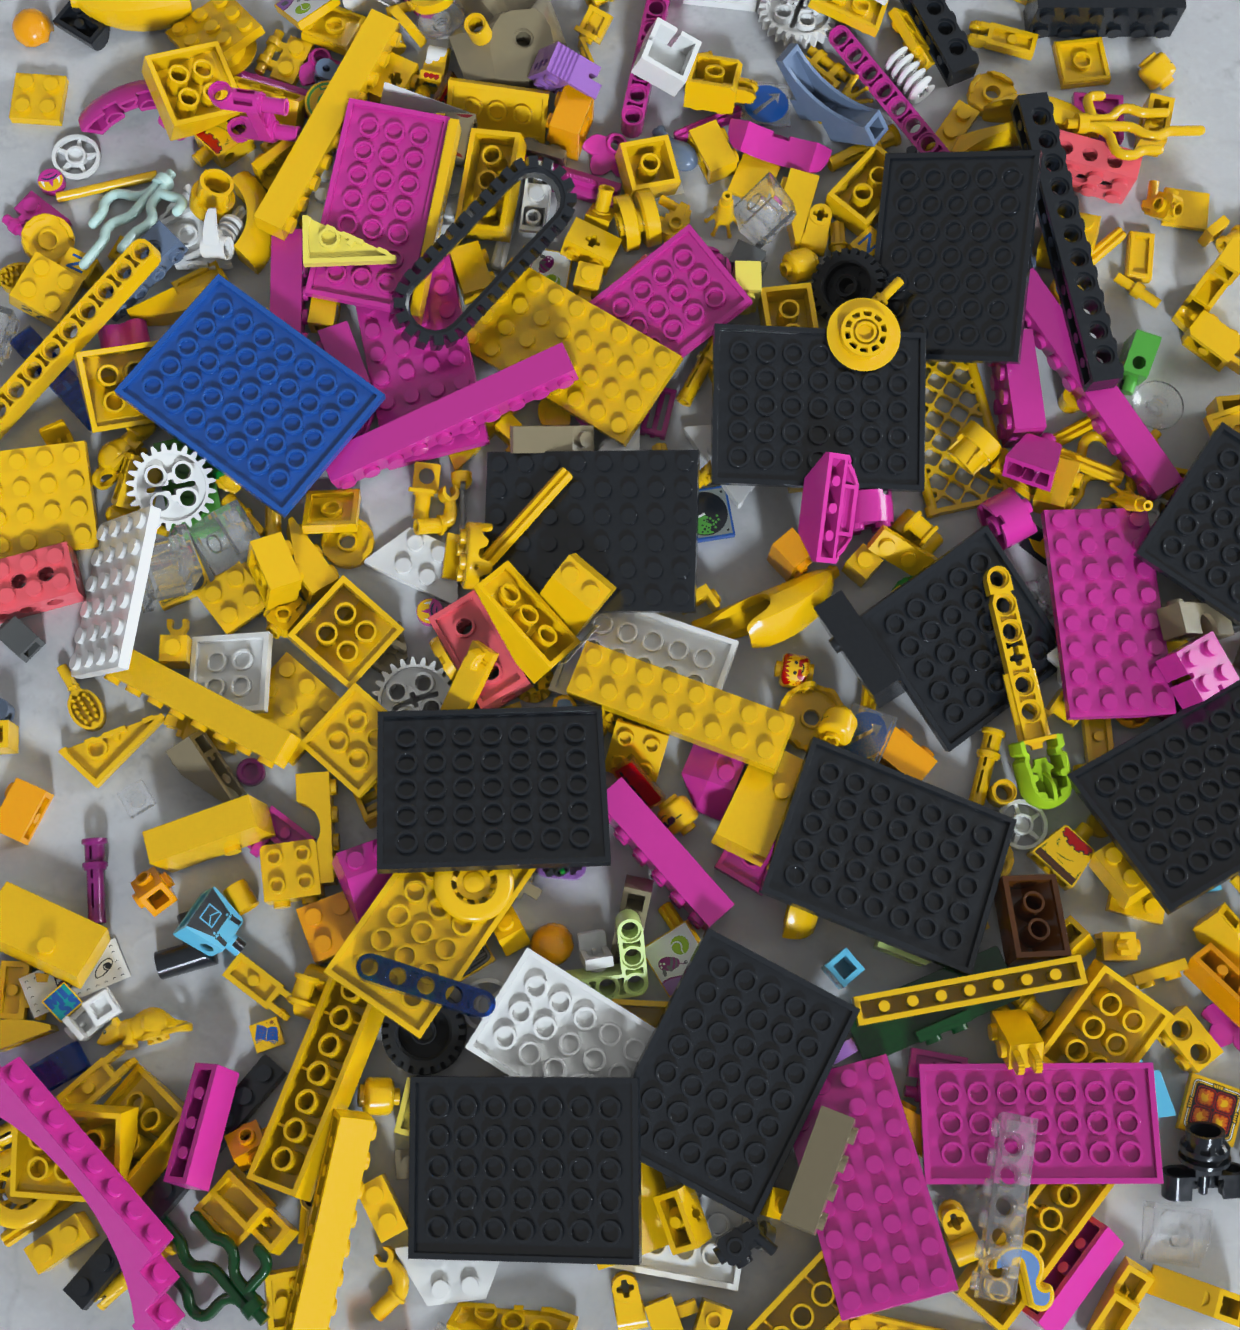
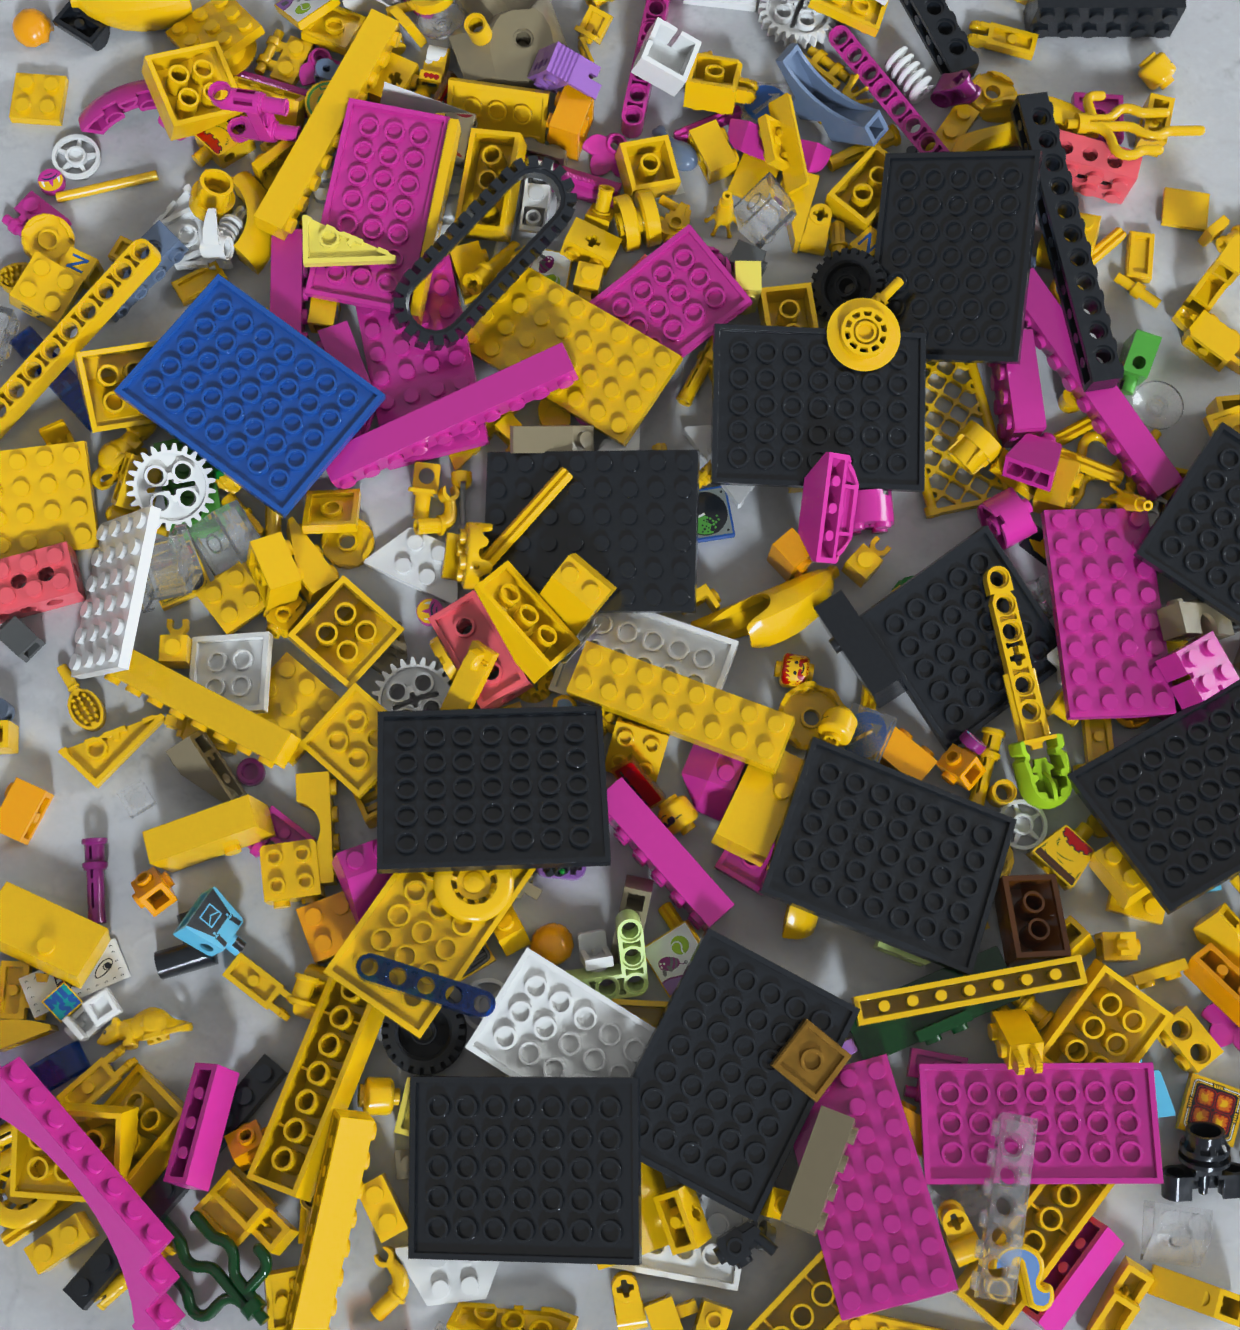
light aqua plant [79,169,187,270] -> none
dark pink axle [98,318,151,349] -> none
yellow slope [126,284,204,326] -> none
yellow beam [223,879,259,916] -> none
yellow tile [249,1016,286,1054] -> none
dark pink tile [640,387,677,441] -> none
yellow head [779,247,819,284] -> none
medium azure brick [821,947,865,989] -> none
yellow plate [867,525,938,576] -> none
yellow hinge [888,7,935,71] -> none
yellow piece [890,509,943,554] -> none
yellow tile [1052,36,1111,90] -> none
yellow piece [1141,180,1184,223] -> none
none -> yellow pin [462,241,523,295]
none -> yellow bracket [758,93,810,195]
none -> pearl gold tile [769,1018,852,1103]
none -> magenta piece [930,70,981,108]
none -> light orange brick [936,744,986,791]
none -> magenta tile [959,730,987,755]

